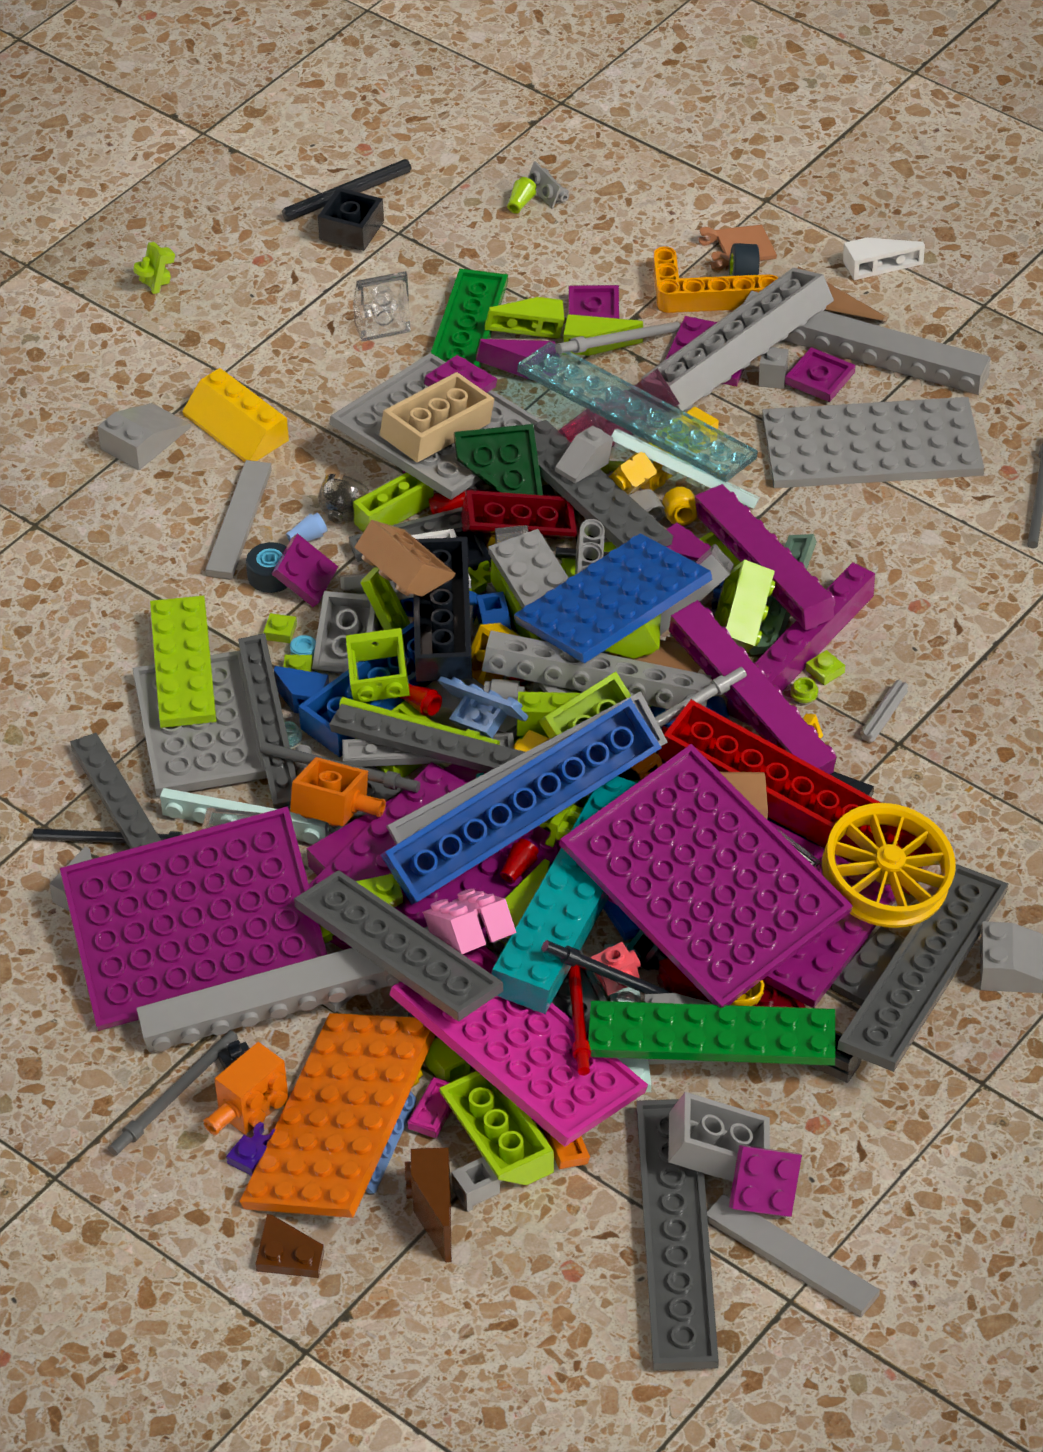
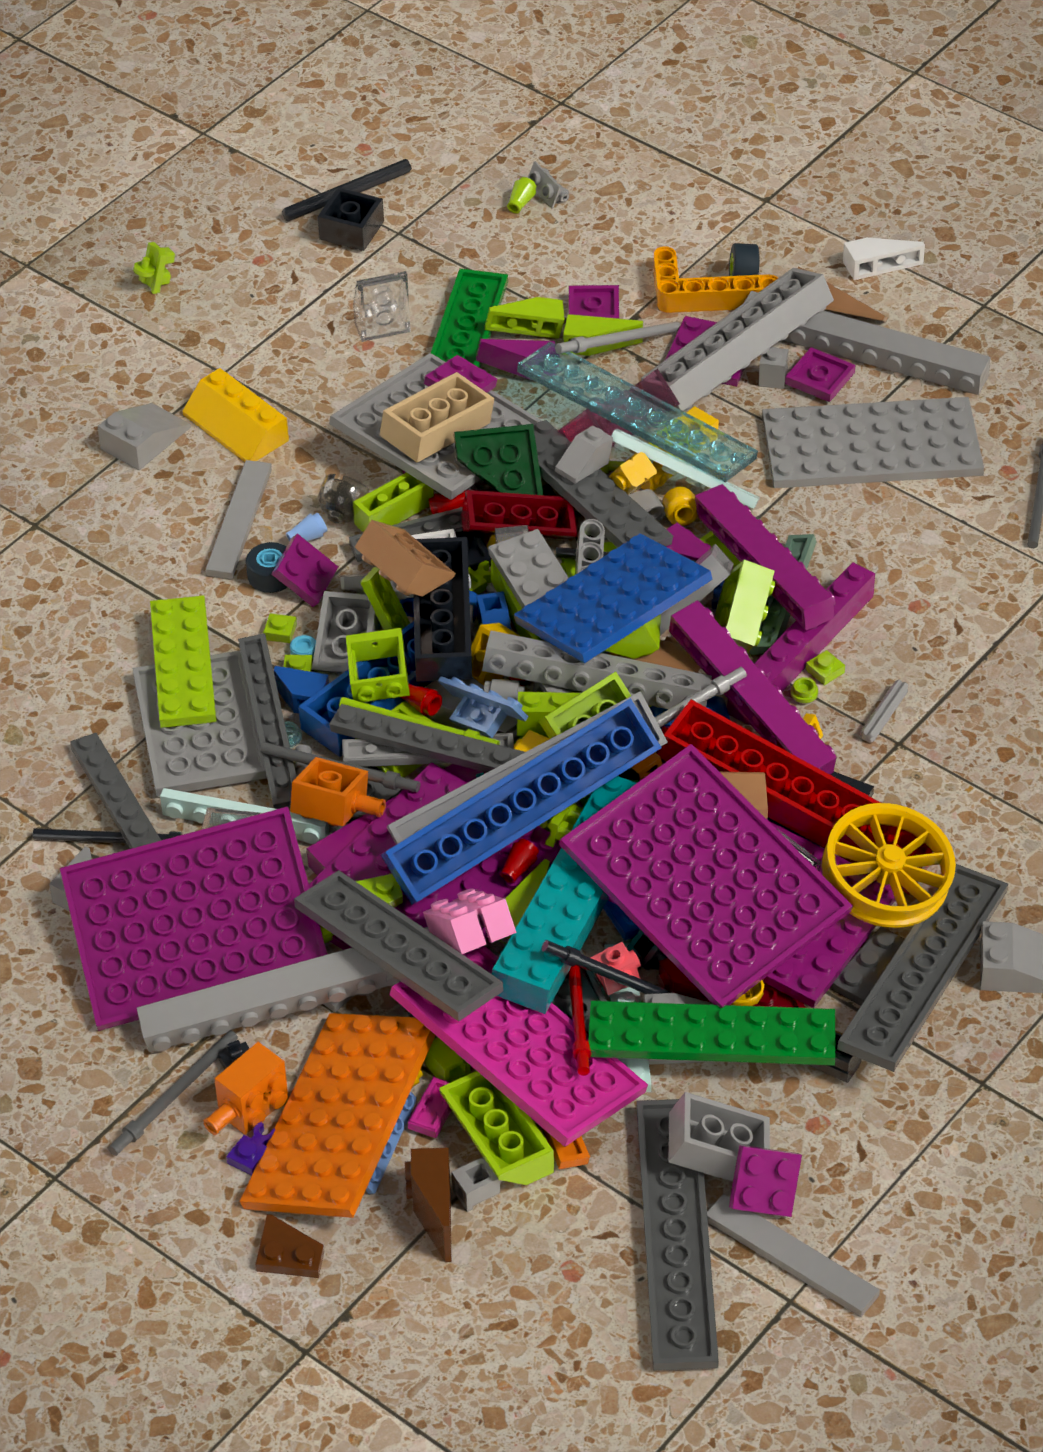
nougat flag [699,224,777,270] -> none

